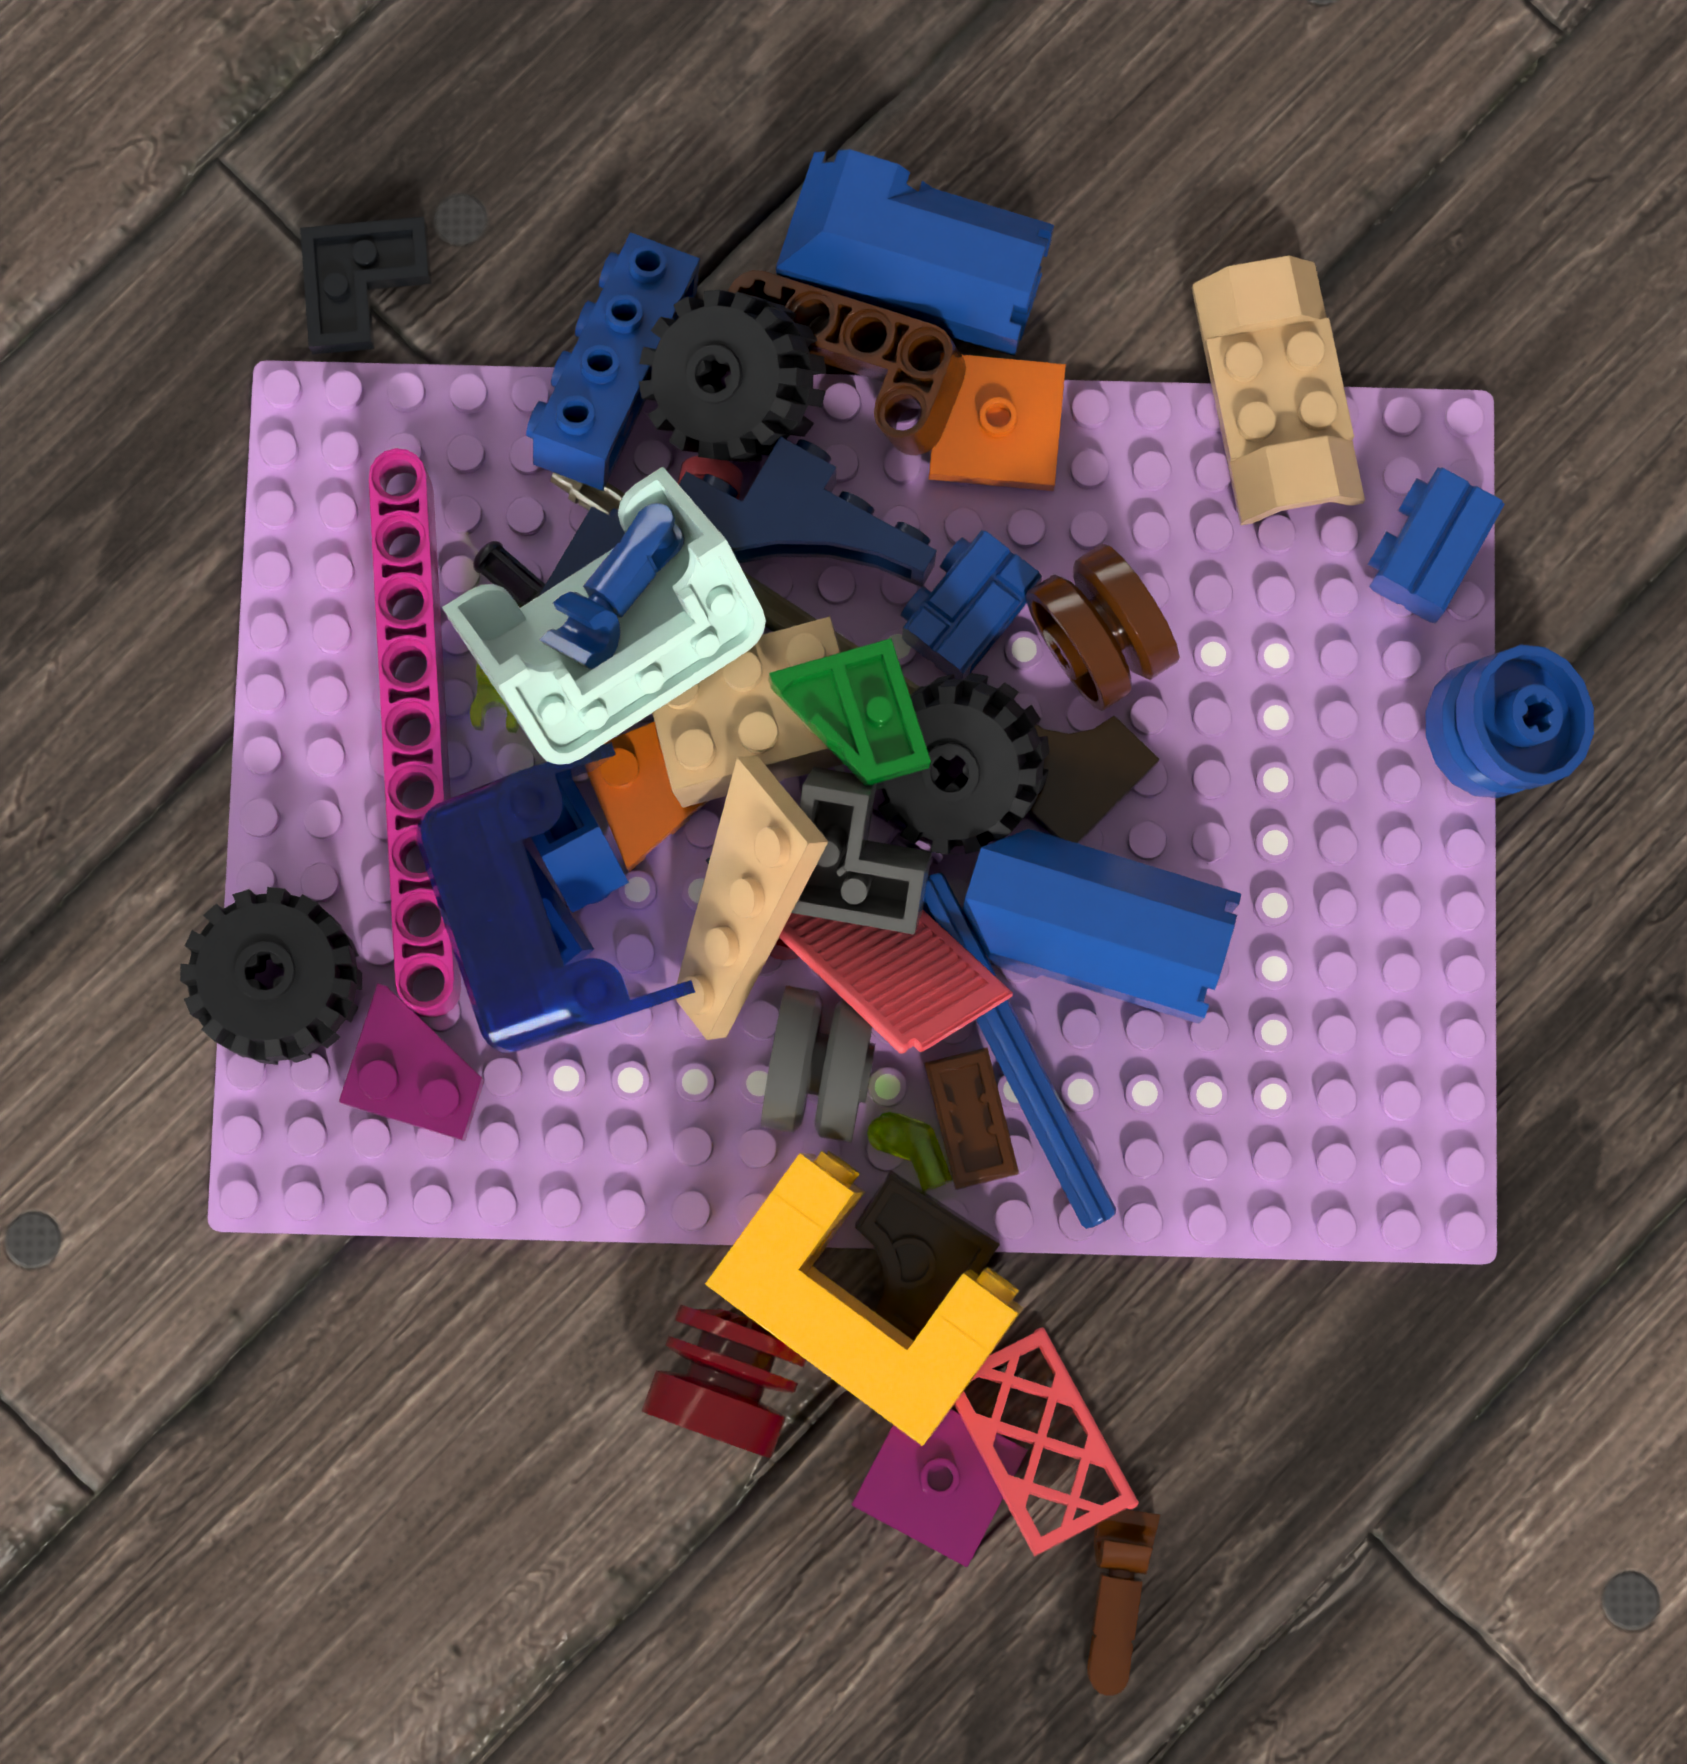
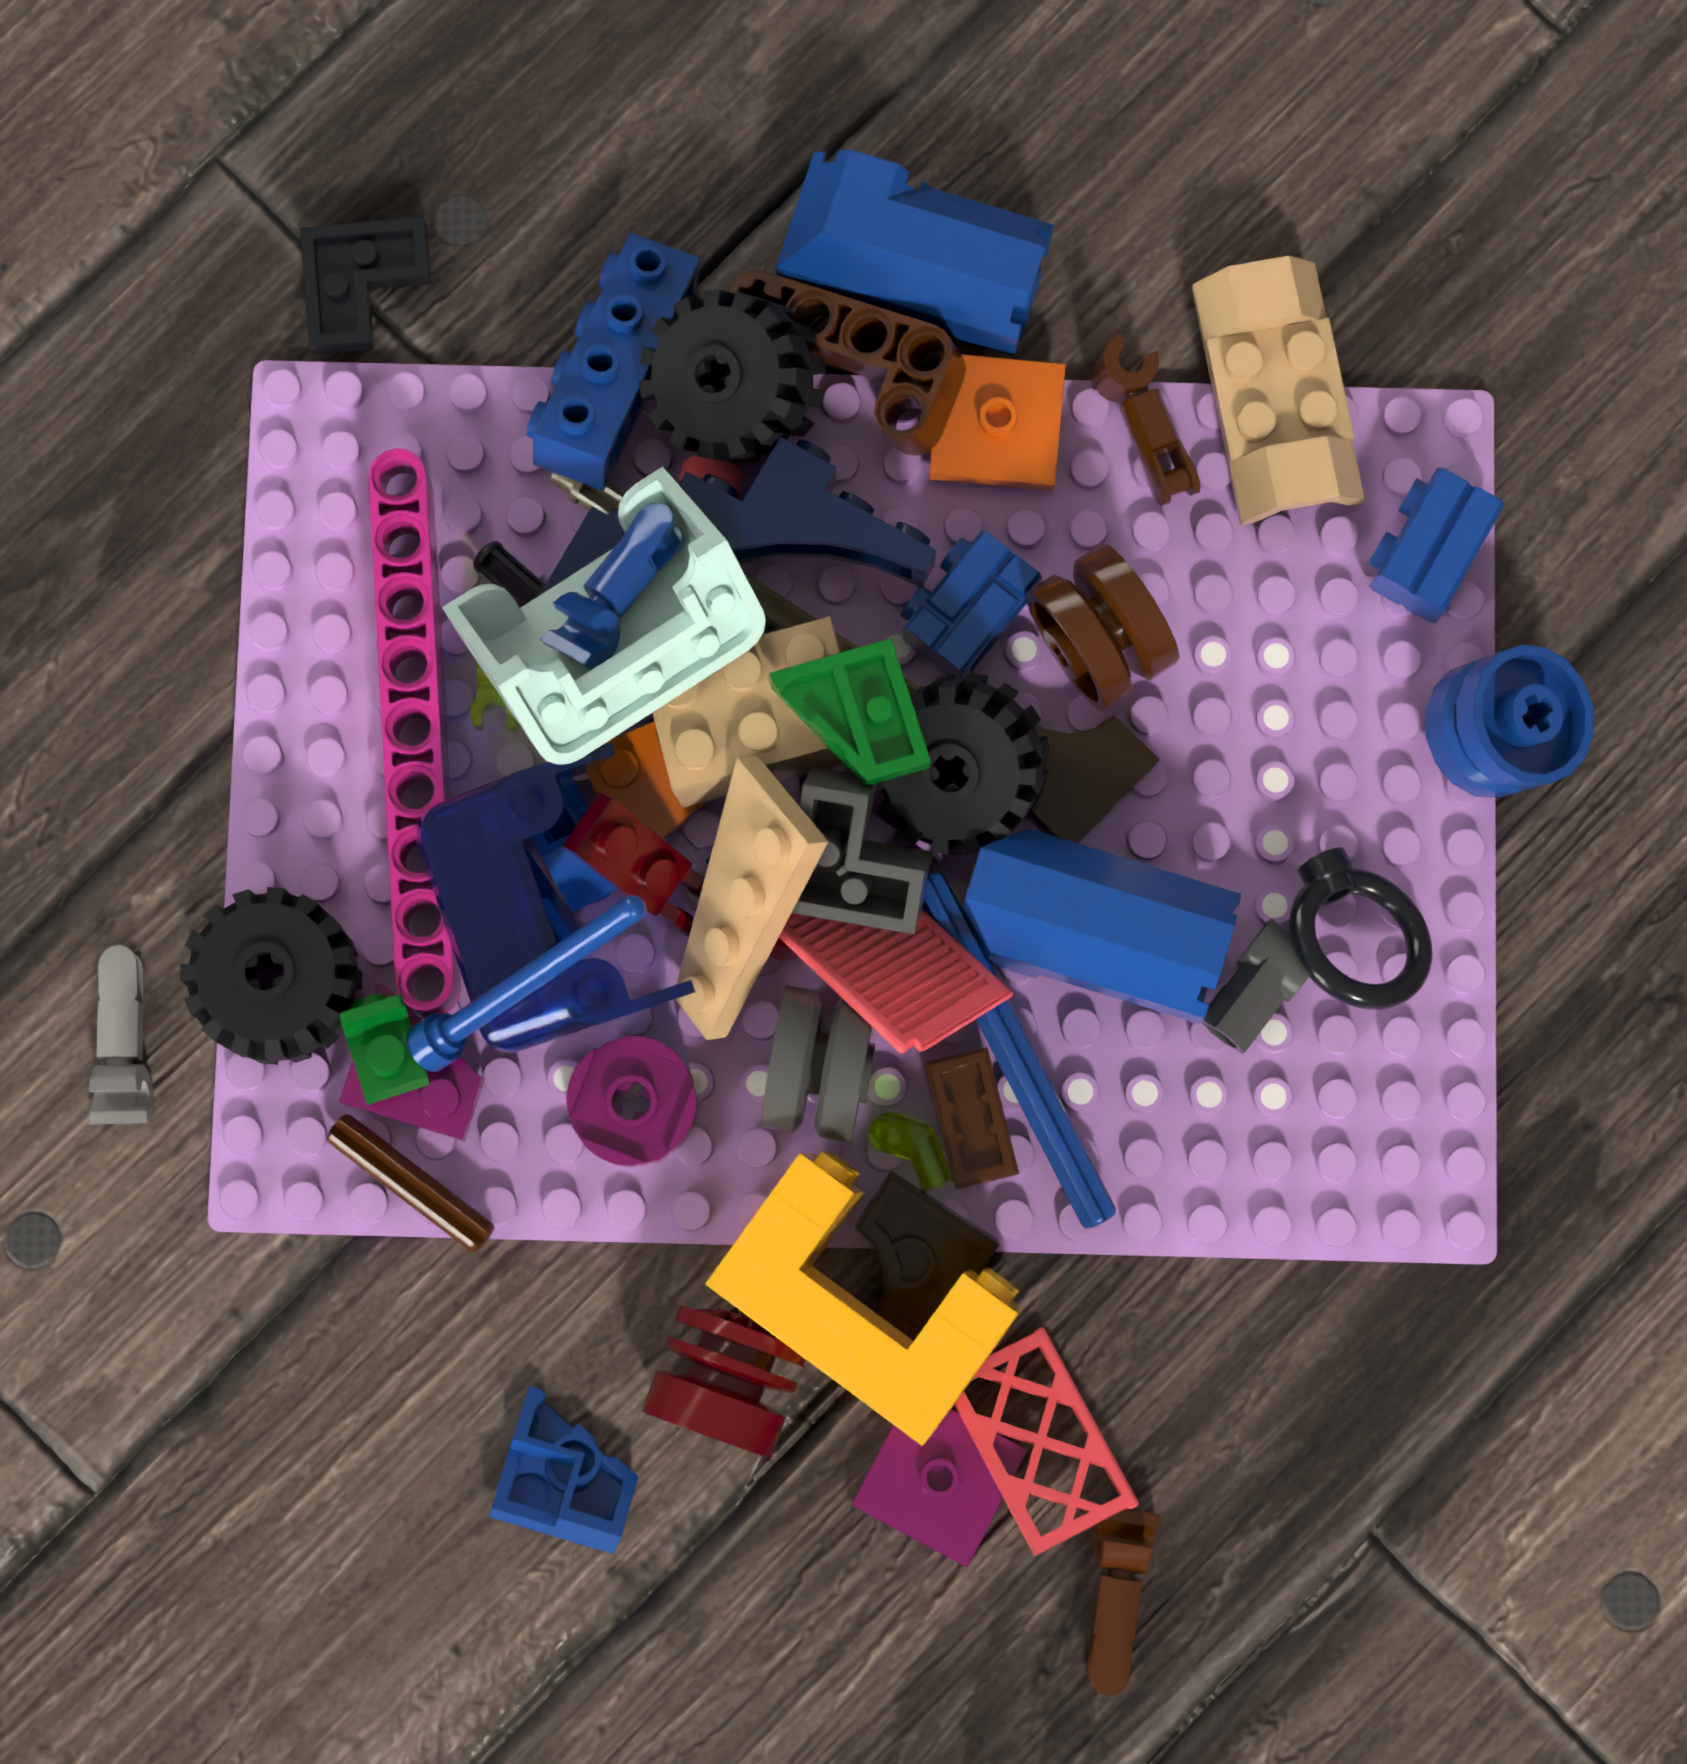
none -> light grey piece [88,945,155,1125]
none -> reddish brown axle [326,1114,494,1252]
none -> green bracket [339,994,430,1105]
none -> blue piece [406,895,646,1072]
none -> blue slope [488,1385,638,1554]
none -> dark red hinge [562,792,705,936]
none -> magenta plate [566,1036,697,1167]
none -> reddish brown piece [1091,332,1200,506]
none -> dark grey piece [1200,918,1309,1054]
none -> black piece [1289,847,1433,1010]

